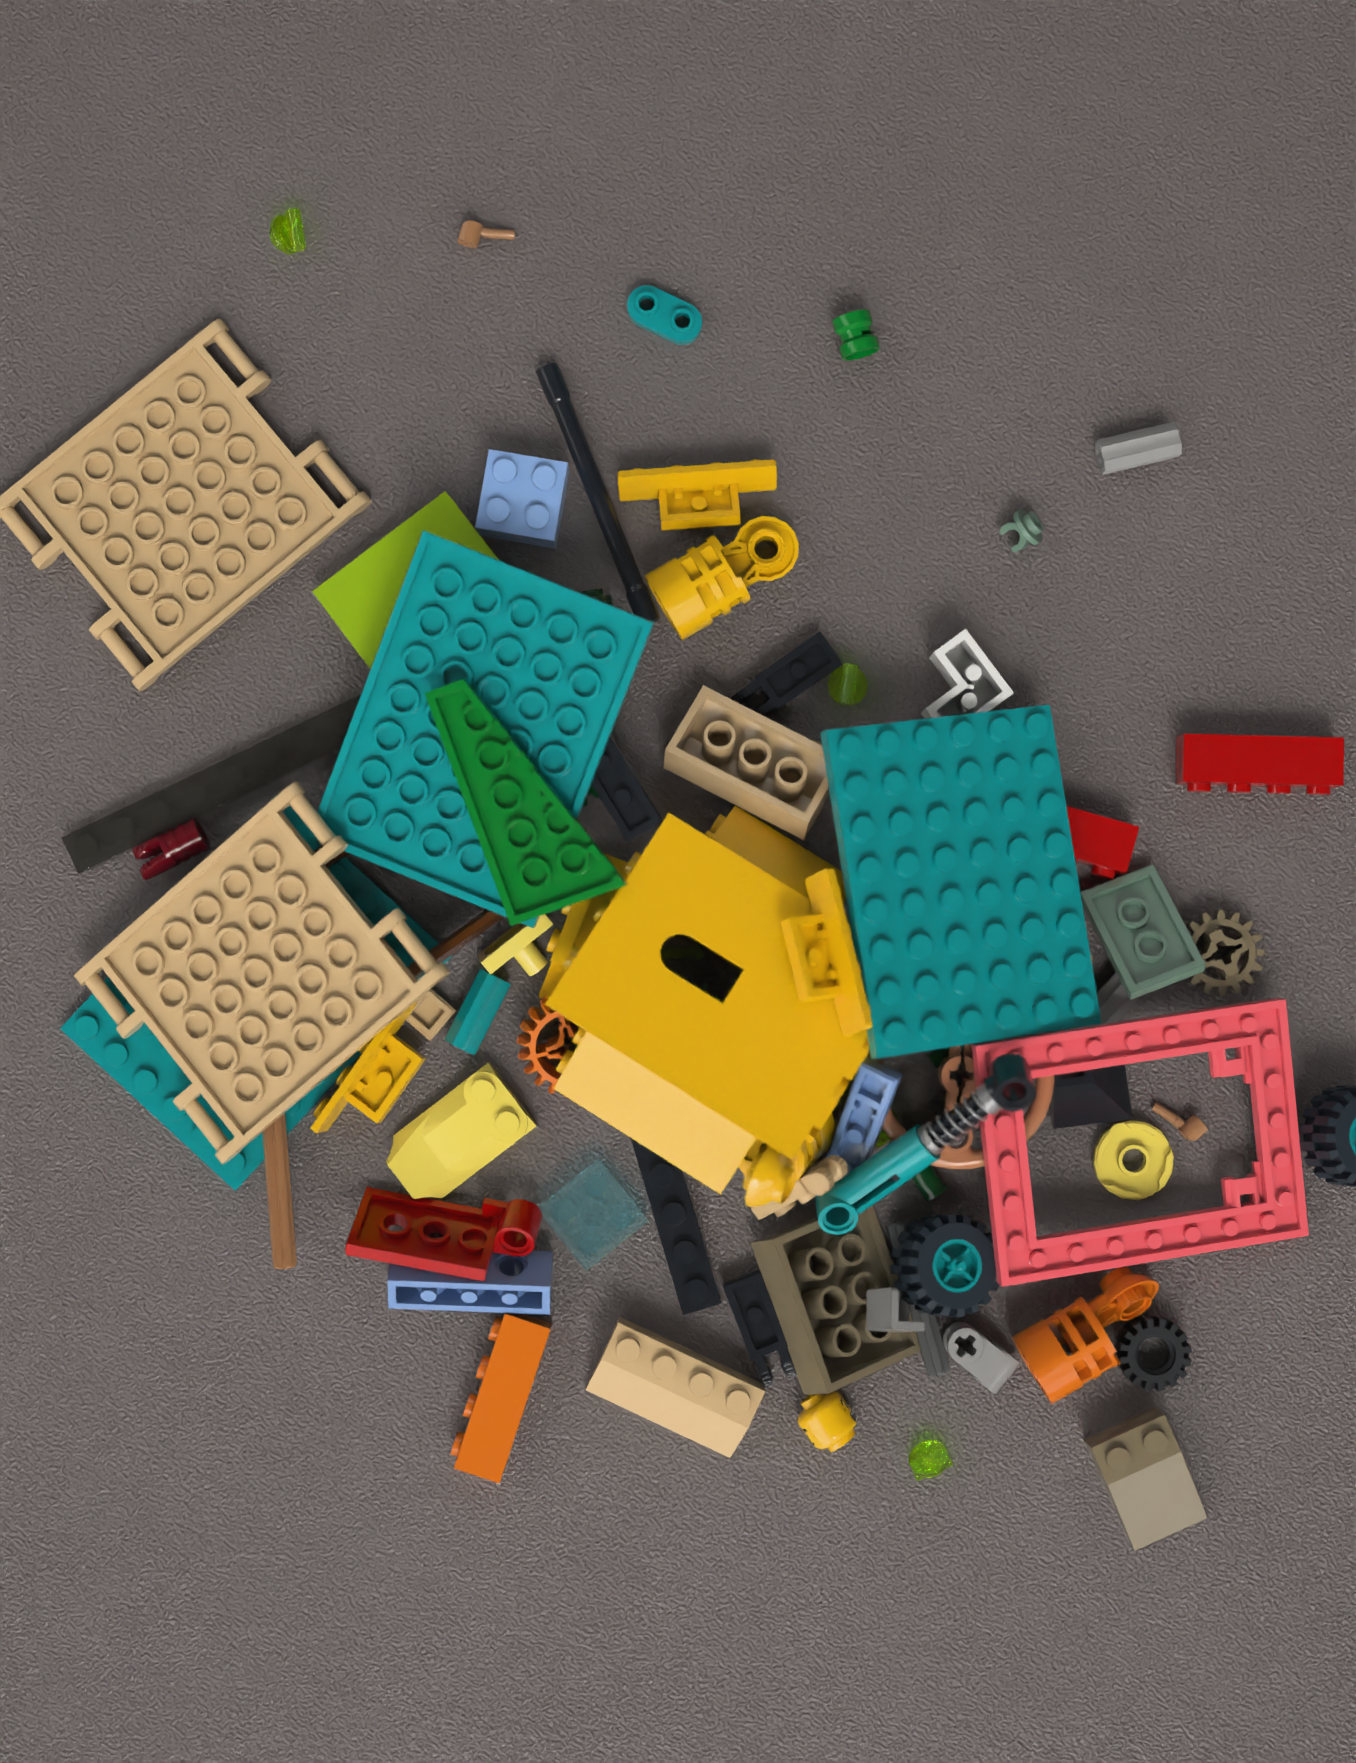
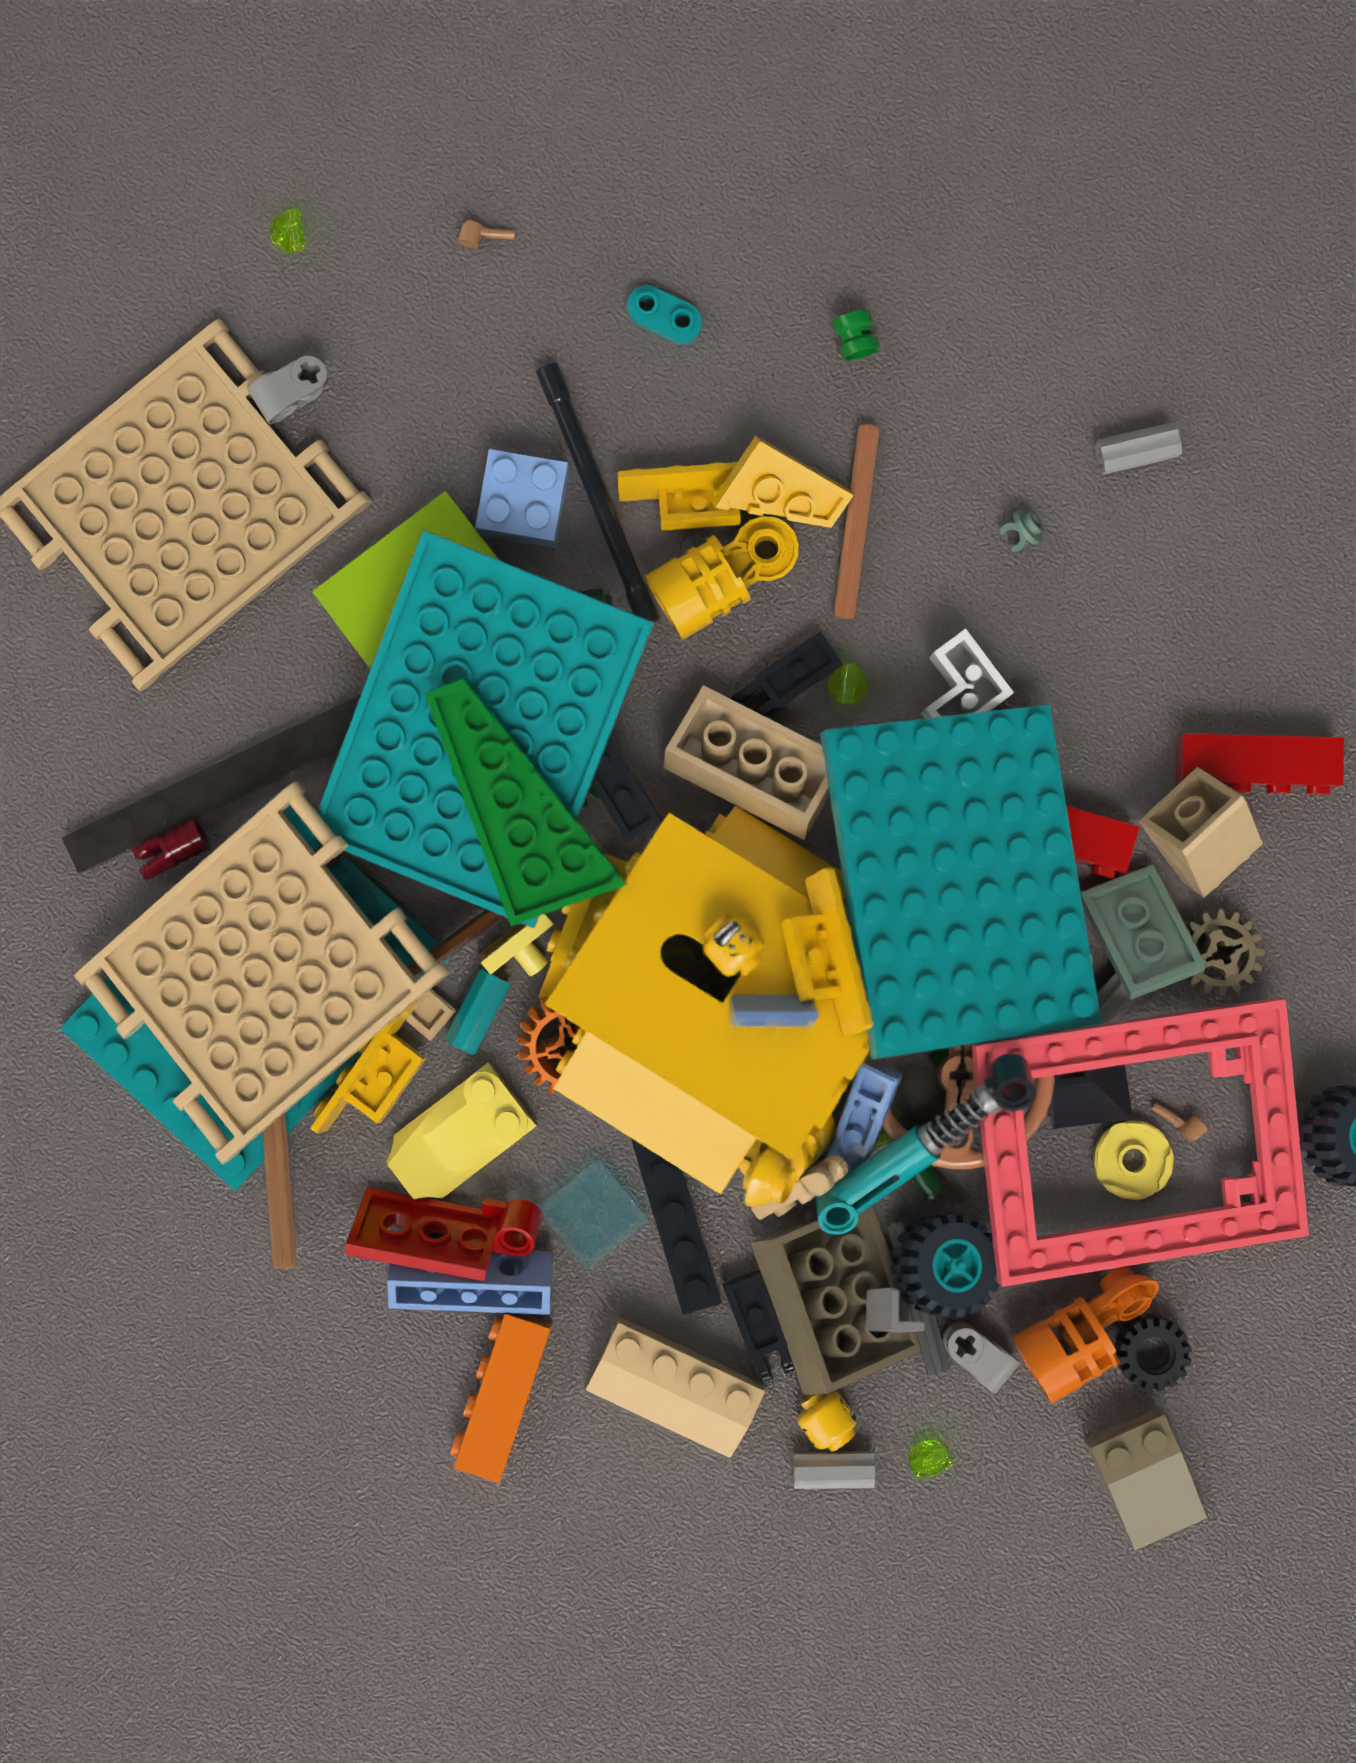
none -> light grey piece [247,356,327,424]
none -> yellow head [703,914,764,976]
none -> yellow wing [711,435,854,528]
none -> slope [730,995,818,1027]
none -> light grey axle [793,1451,875,1489]
none -> nougat axle [834,424,879,620]
none -> tan slope [1138,767,1263,897]

